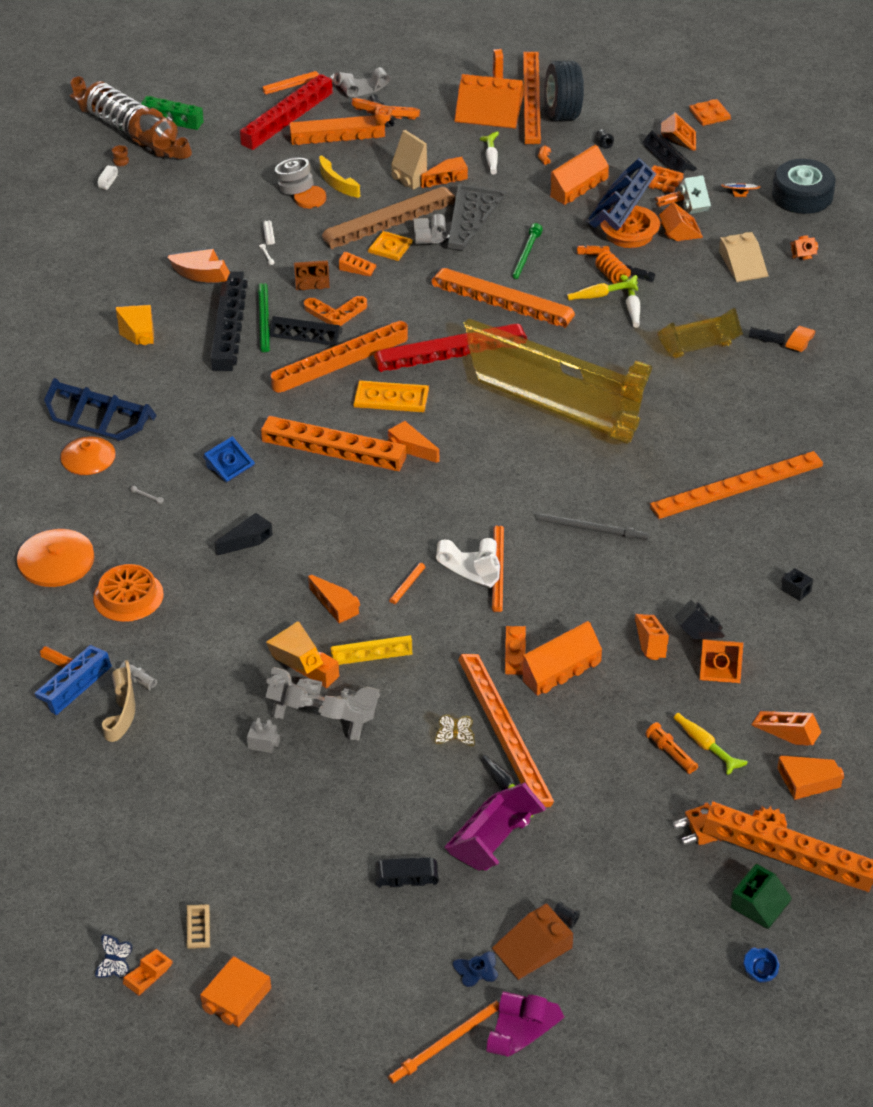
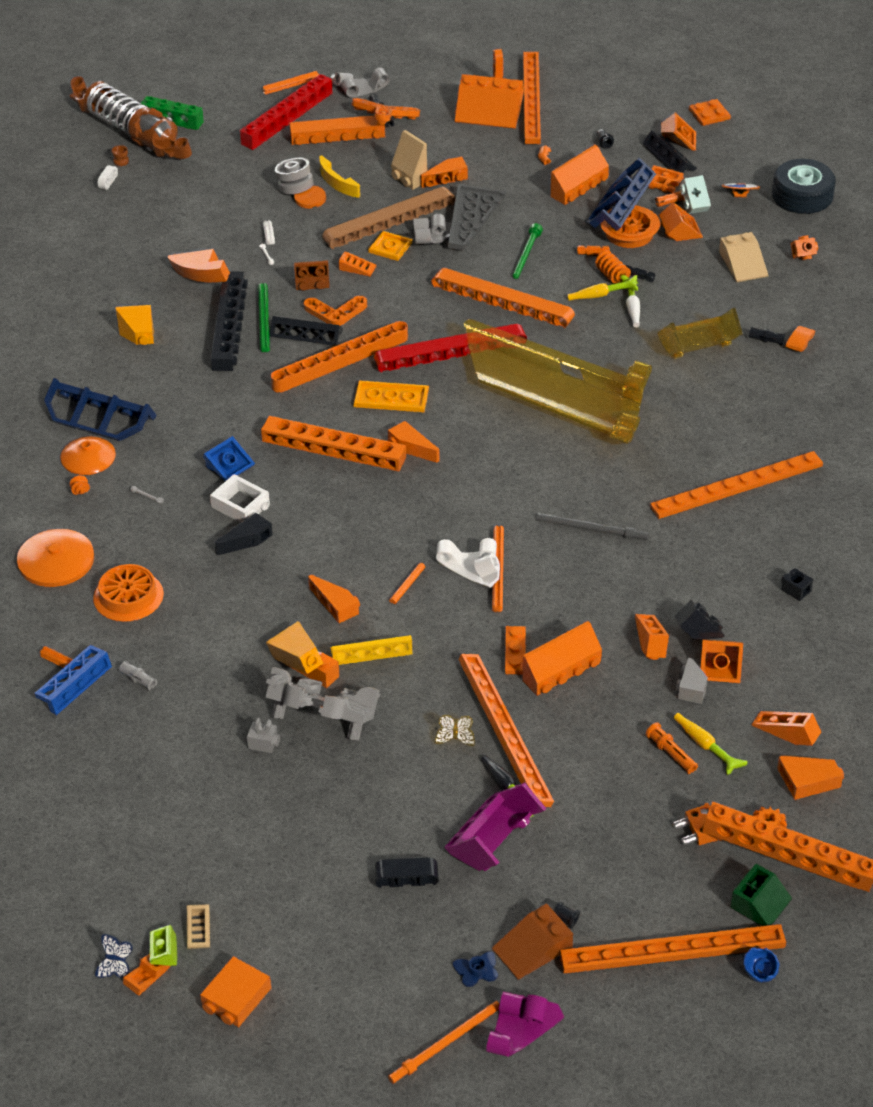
tan panel [102,660,135,742] -> none
white piece [480,132,499,174] -> none
black wheel [544,61,584,121] -> none
none -> orange wheel [70,475,90,495]
none -> lime slope [150,925,177,966]
none -> white window [210,474,270,523]
none -> orange plate [560,924,786,974]
none -> light grey slope [675,658,708,704]

